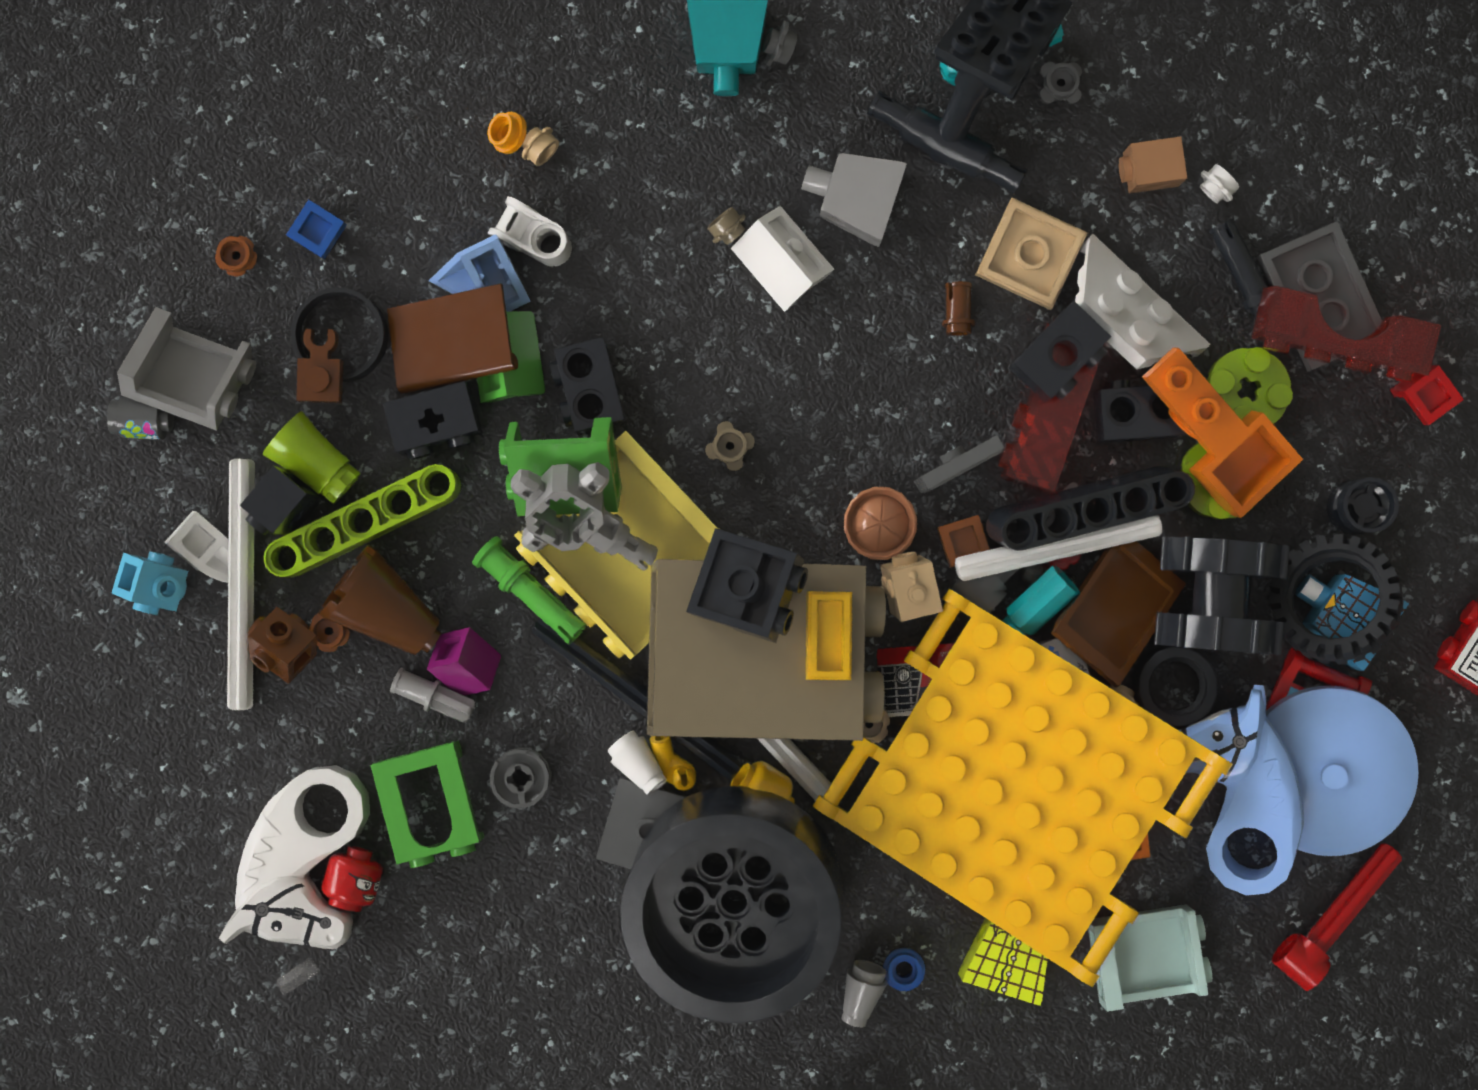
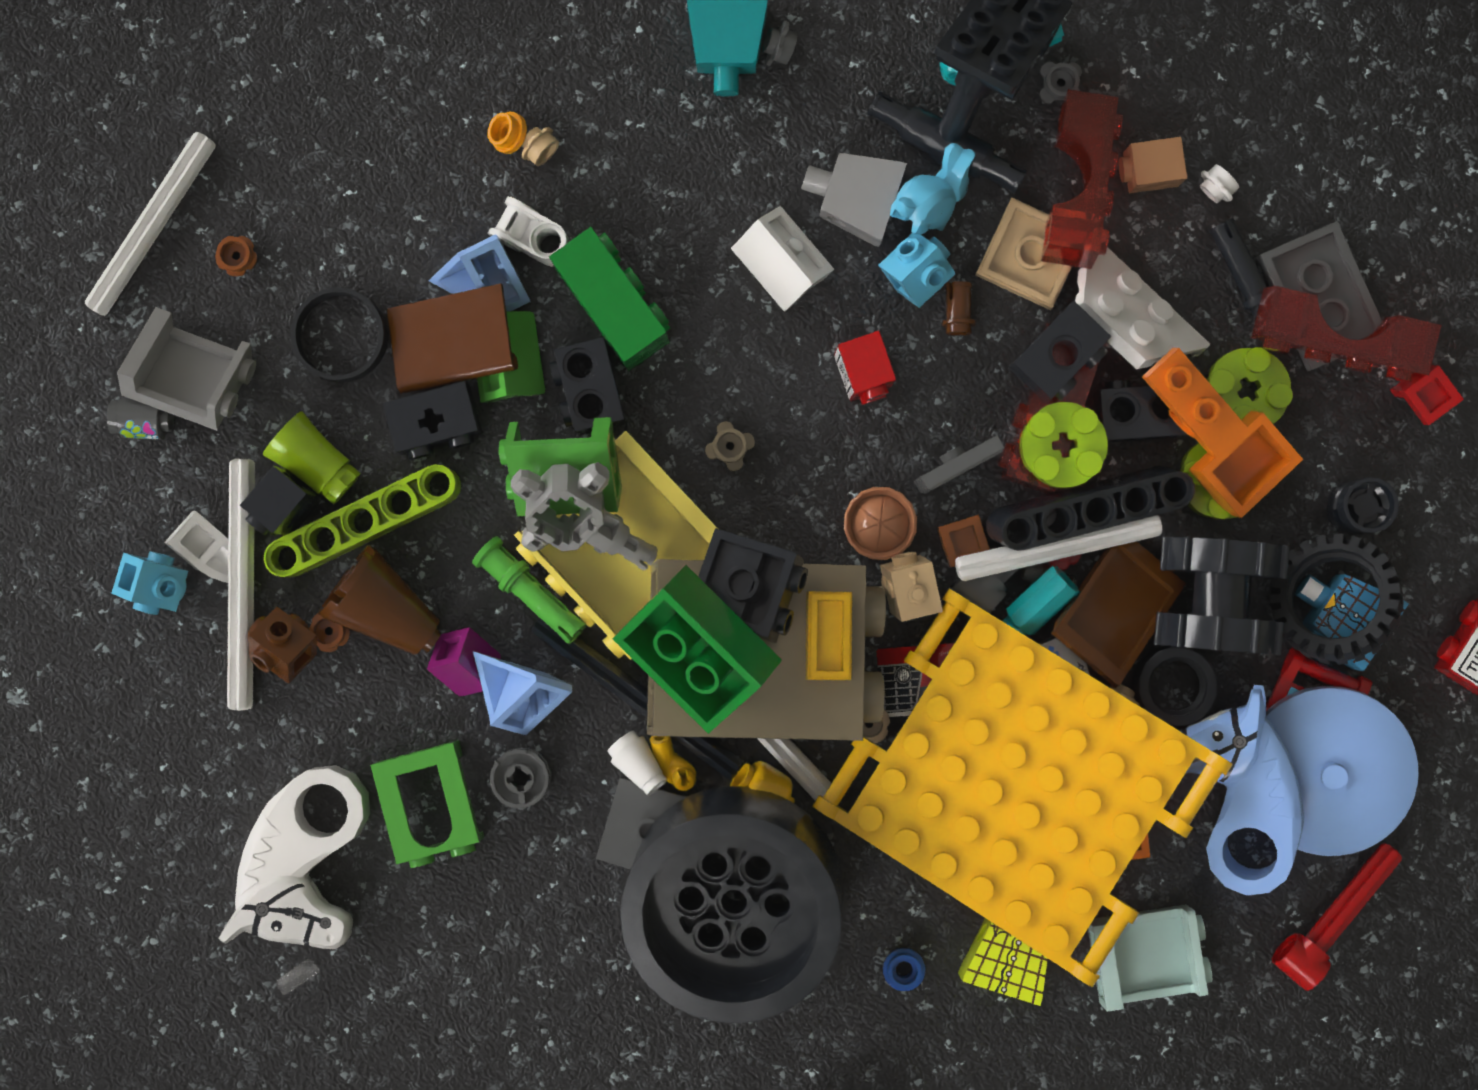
blue plate [286,199,347,260] -> none
reddish brown plate [296,329,343,403] -> none
red head [321,846,383,912] -> none
light grey axle [390,668,475,723] -> none
dark tan plate [707,207,746,245] -> none
light grey cone [841,960,888,1028] -> none
none -> white axle [85,132,216,316]
none -> light blue slope [473,651,572,735]
none -> green brick [549,227,671,371]
none -> green brick [612,565,782,734]
none -> red brick [834,330,896,405]
none -> medium azure brick [878,233,956,308]
none -> medium azure animal [890,143,976,235]
none -> lime plate [1020,402,1108,489]
none -> clear red arch [1041,89,1123,269]

